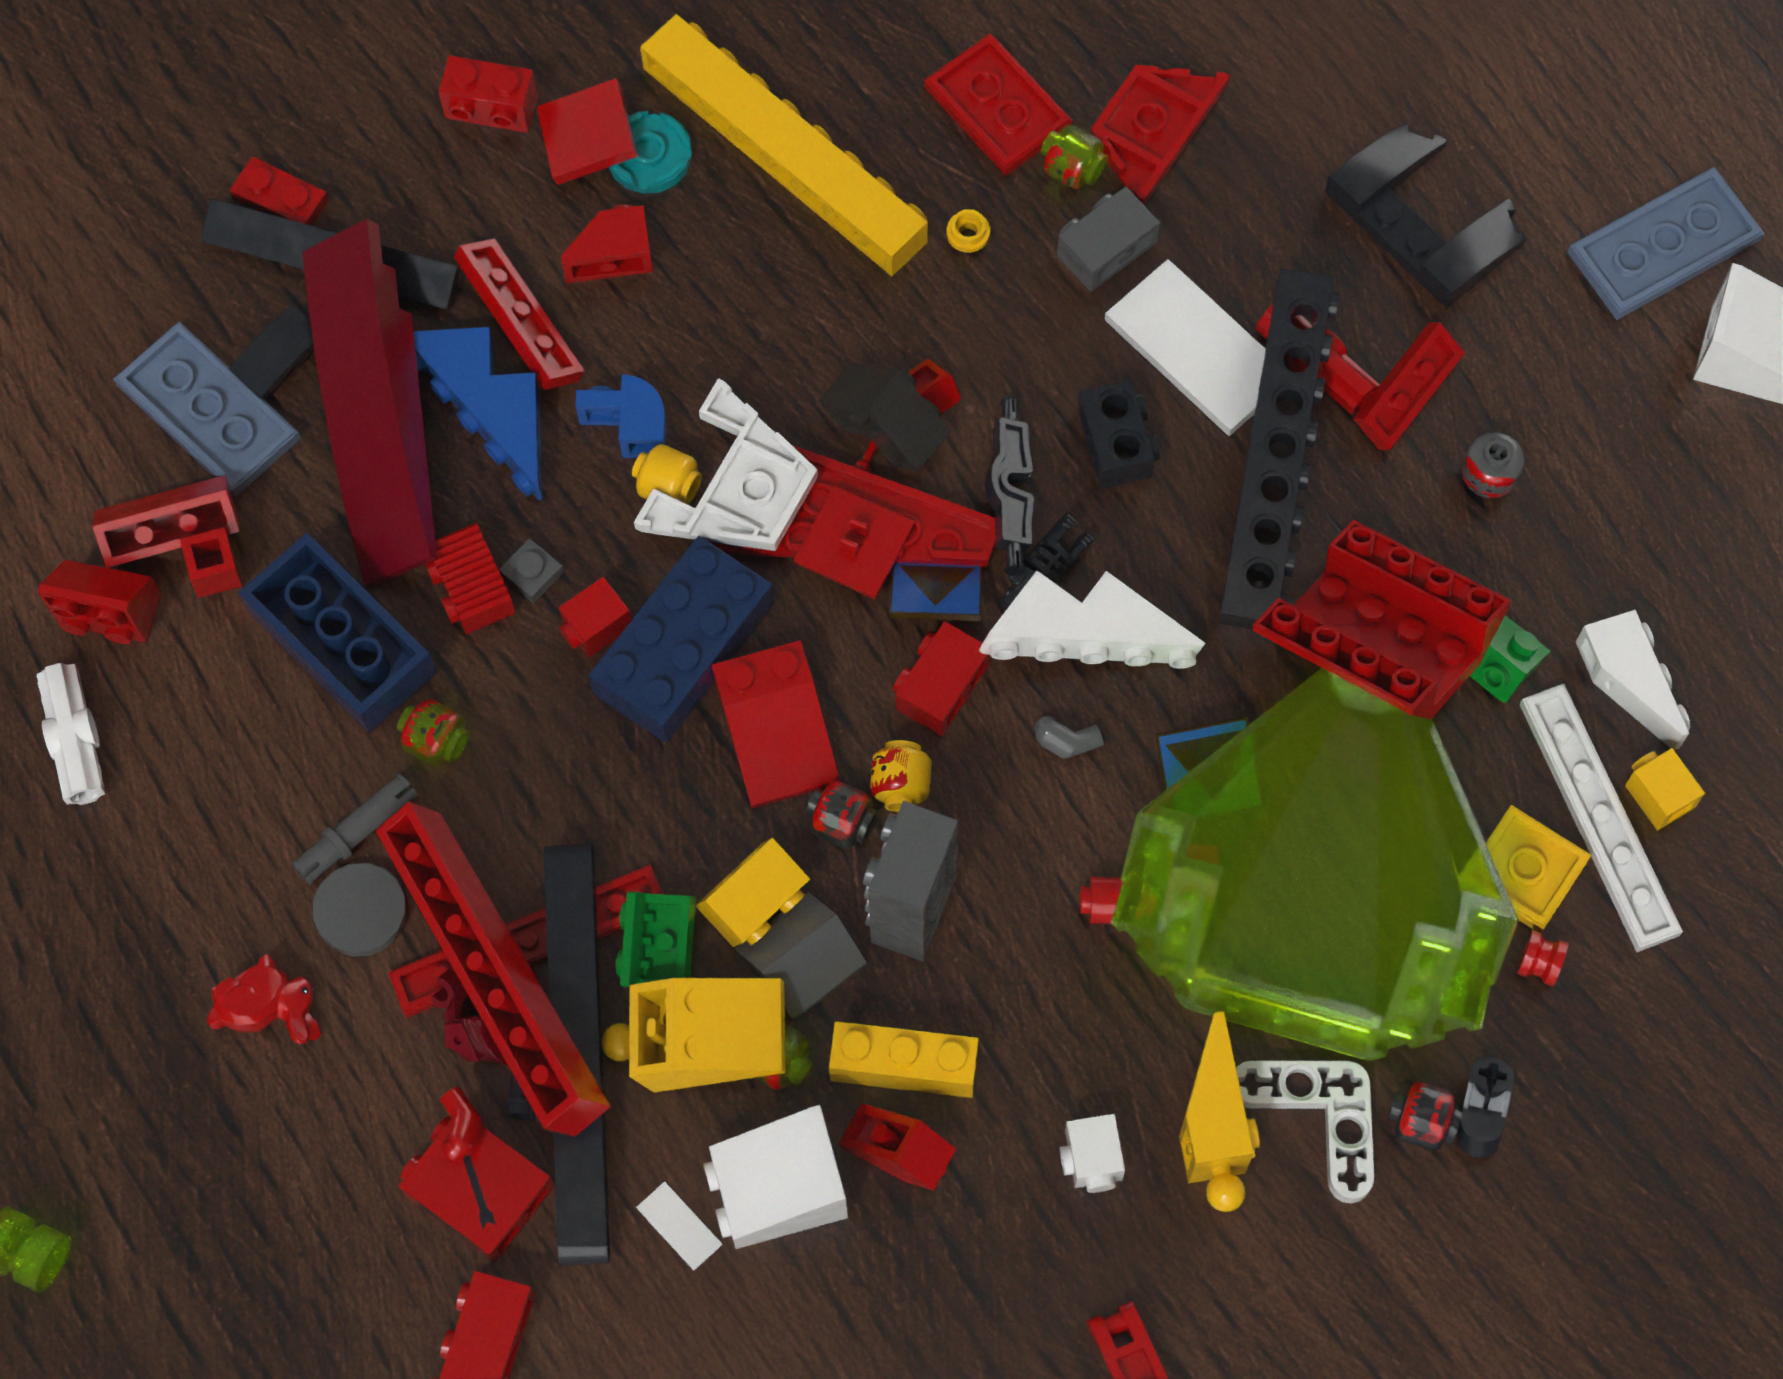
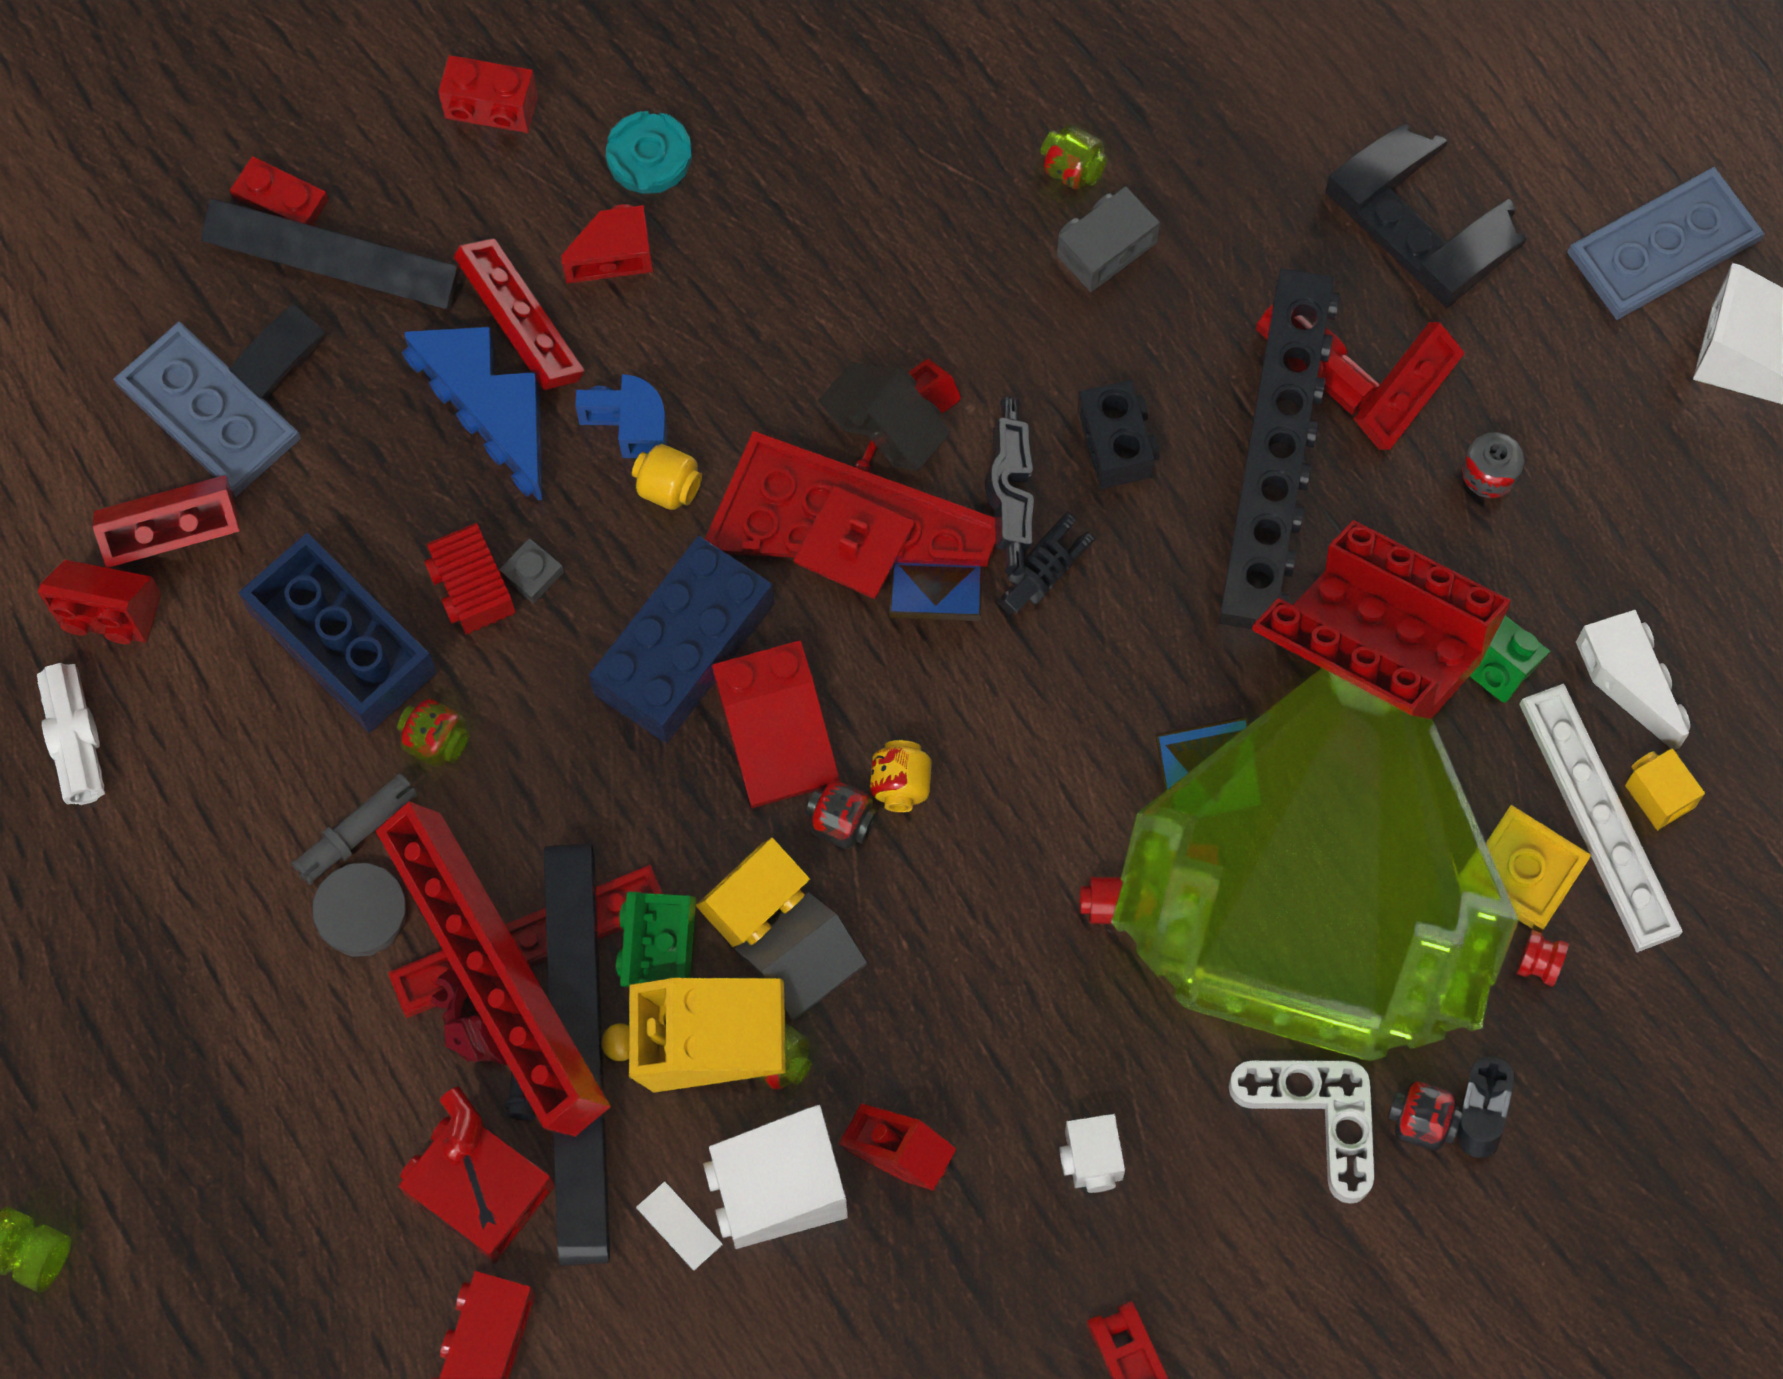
red brick [180,527,242,598] -> none
red animal [207,954,321,1044] -> none
dark red slope [302,219,437,588] -> none
red tile [537,78,638,185] -> none
red brick [558,577,632,658] -> none
white wing [634,379,818,551] -> none
yellow brick [640,14,928,276] -> none
yellow brick [829,1021,978,1098] -> none
dark grey brick [863,801,958,962] -> none
red brick [893,621,991,737] -> none
red tile [924,33,1073,176] -> none
yellow plate [947,209,990,253] -> none
white slope [978,571,1205,669] -> none
dark grey arm [1034,716,1104,758] -> none
red wing [1090,65,1230,206] -> none
white tile [1105,259,1265,436] -> none
yellow slope [1179,1011,1260,1212] -> none

